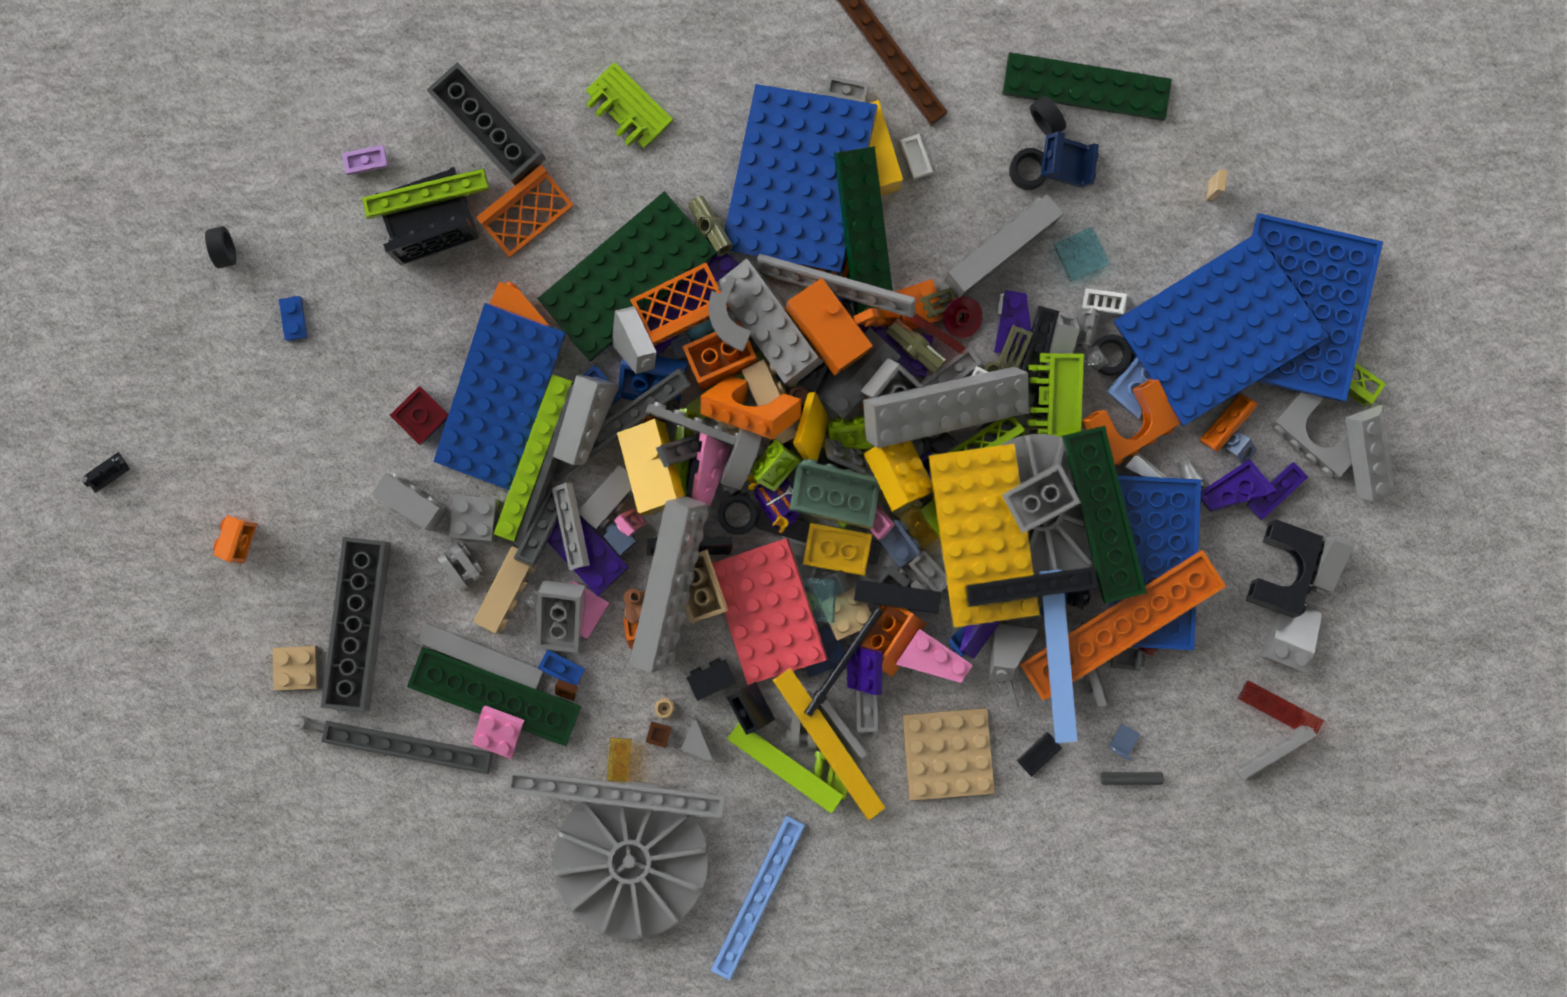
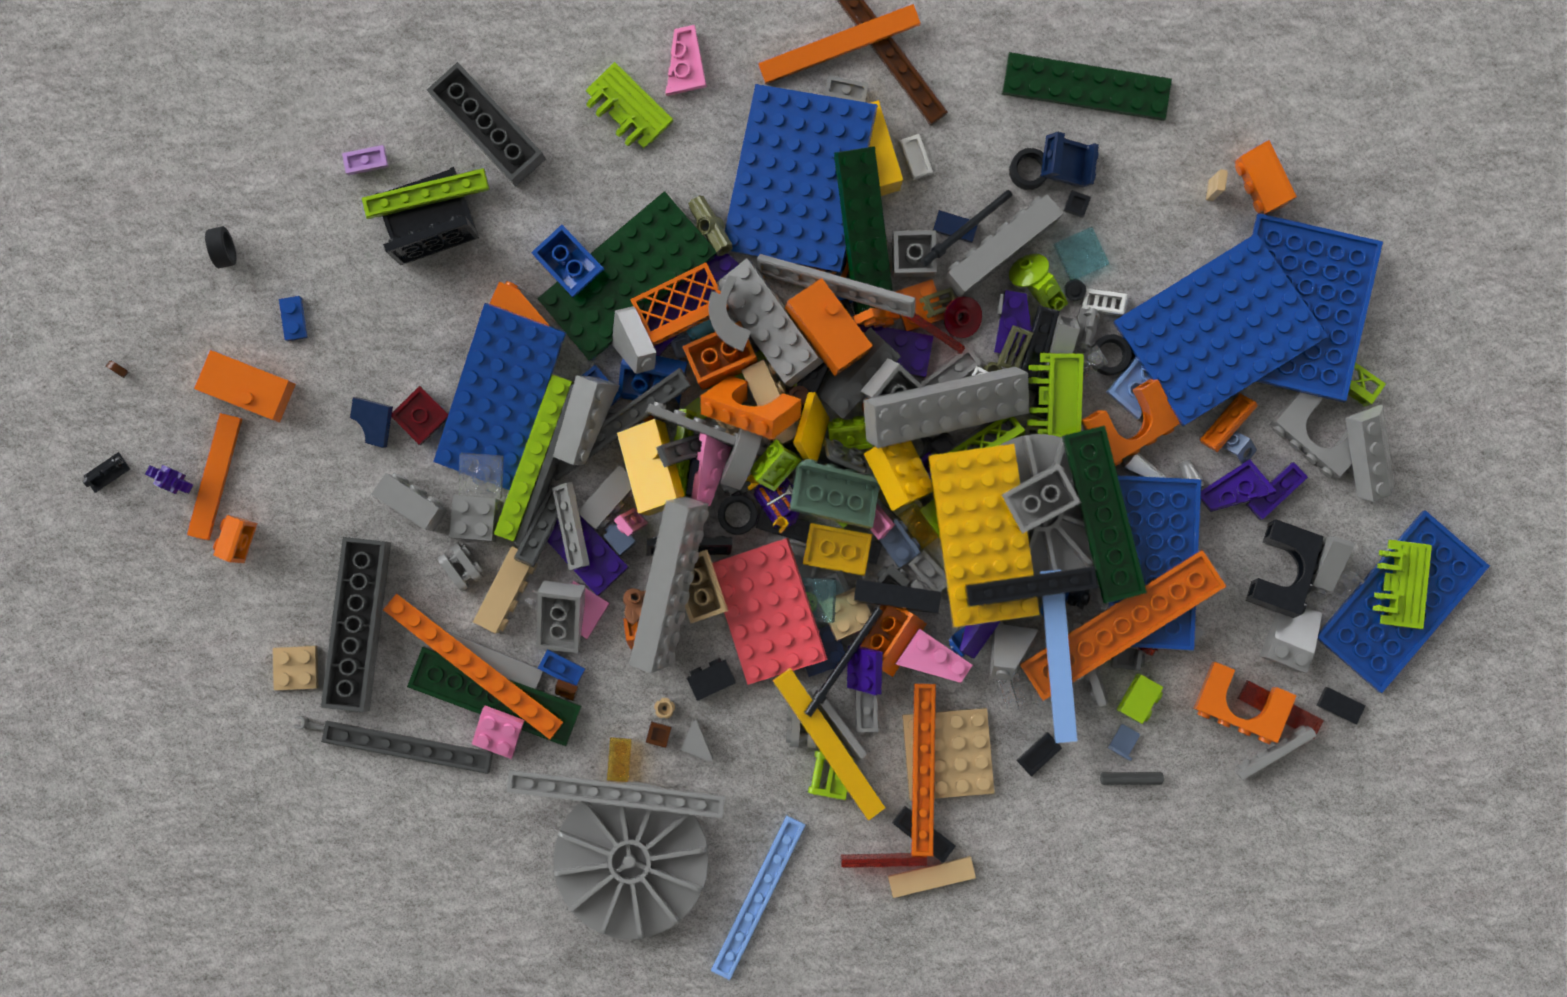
orange fence [476,165,574,258] -> none
black brick [726,682,775,735] -> none
lime tile [727,722,844,814] -> none
olive piece [886,319,946,374] -> none
black tyre [1030,96,1066,135] -> none
none -> reddish brown tile [106,360,128,378]
none -> dark purple gear [145,465,193,494]
none -> orange tile [187,413,243,540]
none -> orange brick [194,350,296,422]
none -> dark blue tile [350,397,393,448]
none -> orange plate [383,593,563,740]
none -> clear plate [459,453,504,499]
none -> blue slope [531,225,604,298]
none -> bright pink wing [665,25,707,96]
none -> orange tile [758,4,921,84]
none -> clear red tile [840,853,927,868]
none -> tan tile [888,856,976,898]
none -> light grey brick [892,230,937,278]
none -> black plate [892,806,956,863]
none -> orange tile [911,683,936,857]
none -> black bar [921,190,1013,266]
none -> dark blue tile [933,210,978,243]
none -> lime dish [1009,254,1049,287]
none -> lime slope [1027,273,1068,311]
none -> black plate [1063,190,1091,218]
none -> black tile [1064,279,1086,301]
none -> lime brick [1116,673,1163,724]
none -> orange arch [1193,662,1297,745]
none -> orange slope [1235,140,1297,215]
none -> black tile [1316,687,1365,725]
none -> blue plate [1317,510,1490,693]
none -> lime hinge [1373,540,1432,629]

